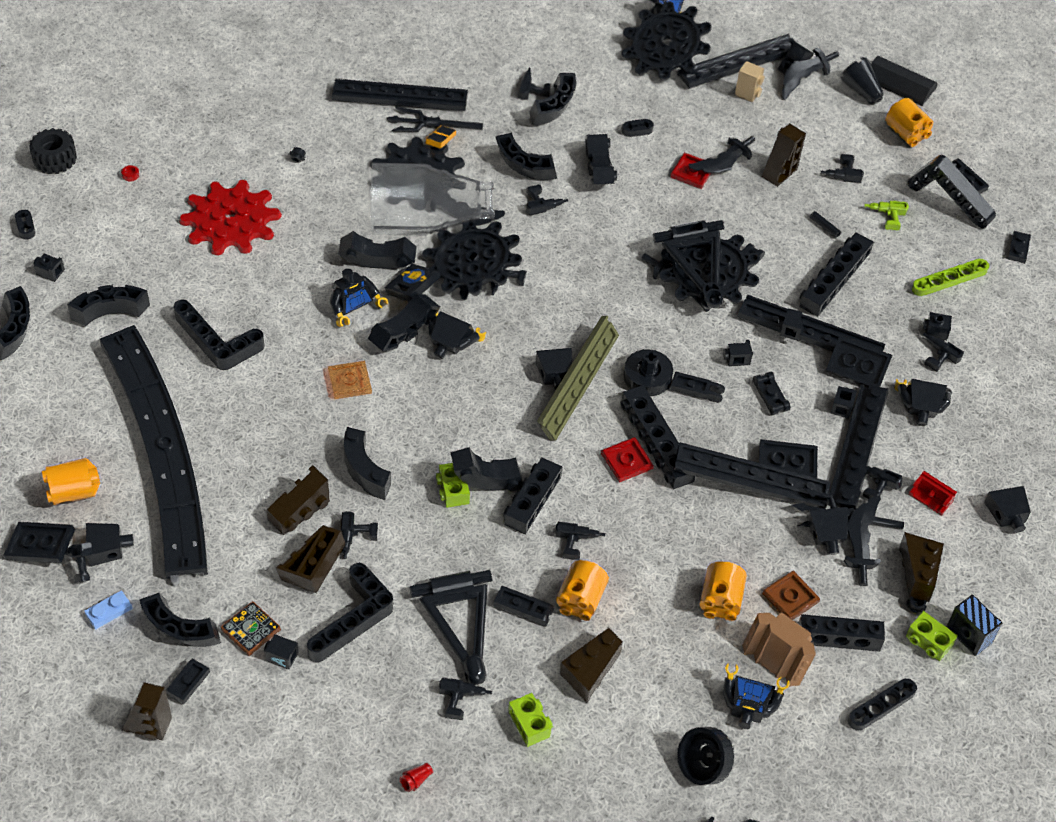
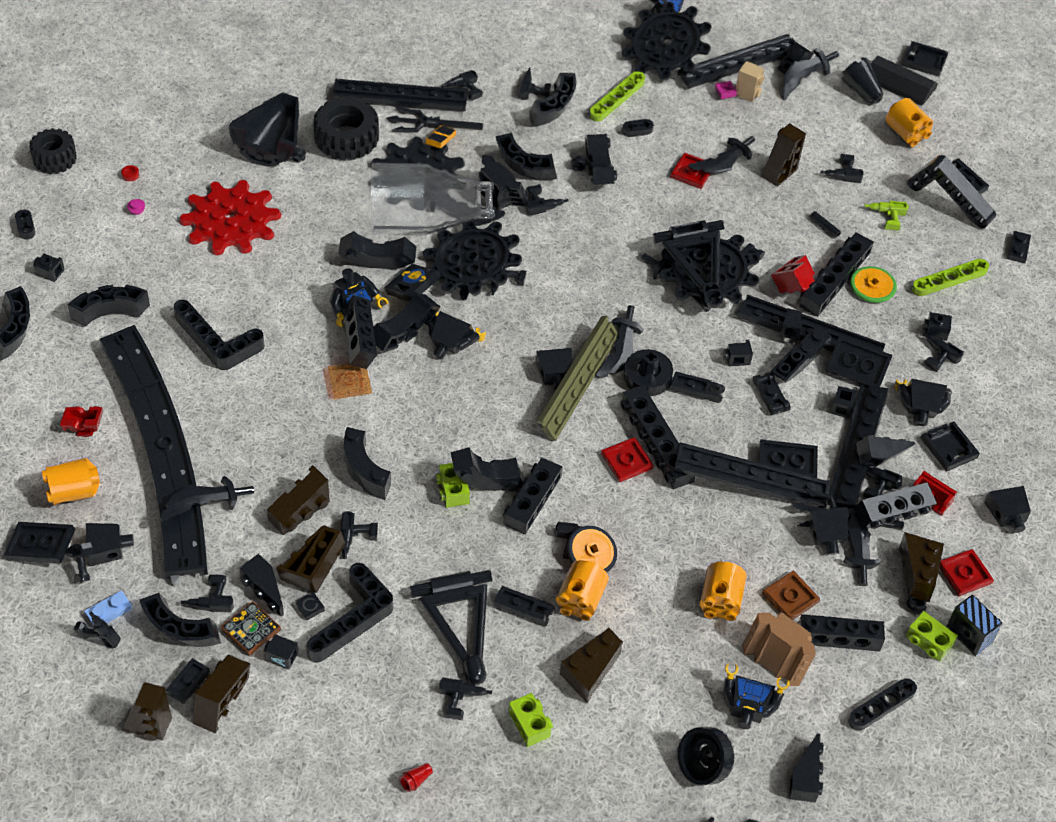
none -> red cylinder [60,406,103,437]
none -> black piece [74,612,121,648]
none -> dark pink plate [127,199,145,215]
none -> black sword [160,476,254,523]
none -> black piece [181,574,234,612]
none -> dark brown wedge [193,654,251,734]
none -> black cone [229,92,299,166]
none -> black slope [239,553,284,617]
none -> black tile [296,592,325,620]
none -> black tyre [313,97,379,161]
none -> black brick [343,295,377,369]
none -> black piece [441,70,483,101]
none -> black slope [479,155,530,210]
none -> light orange wheel [567,526,617,573]
none -> black plate [571,156,588,171]
none -> lime beam [590,72,645,122]
none -> black sword [596,305,644,378]
none -> dark pink plate [715,80,737,100]
none -> red brick [771,255,815,294]
none -> black slope [771,325,831,383]
none -> black slope [789,733,824,803]
none -> light orange wheel [850,266,897,303]
none -> brick [854,482,937,529]
none -> black slope [856,435,915,467]
none -> black container [902,41,948,77]
none -> black container [921,421,980,472]
none -> red tile [939,549,994,596]

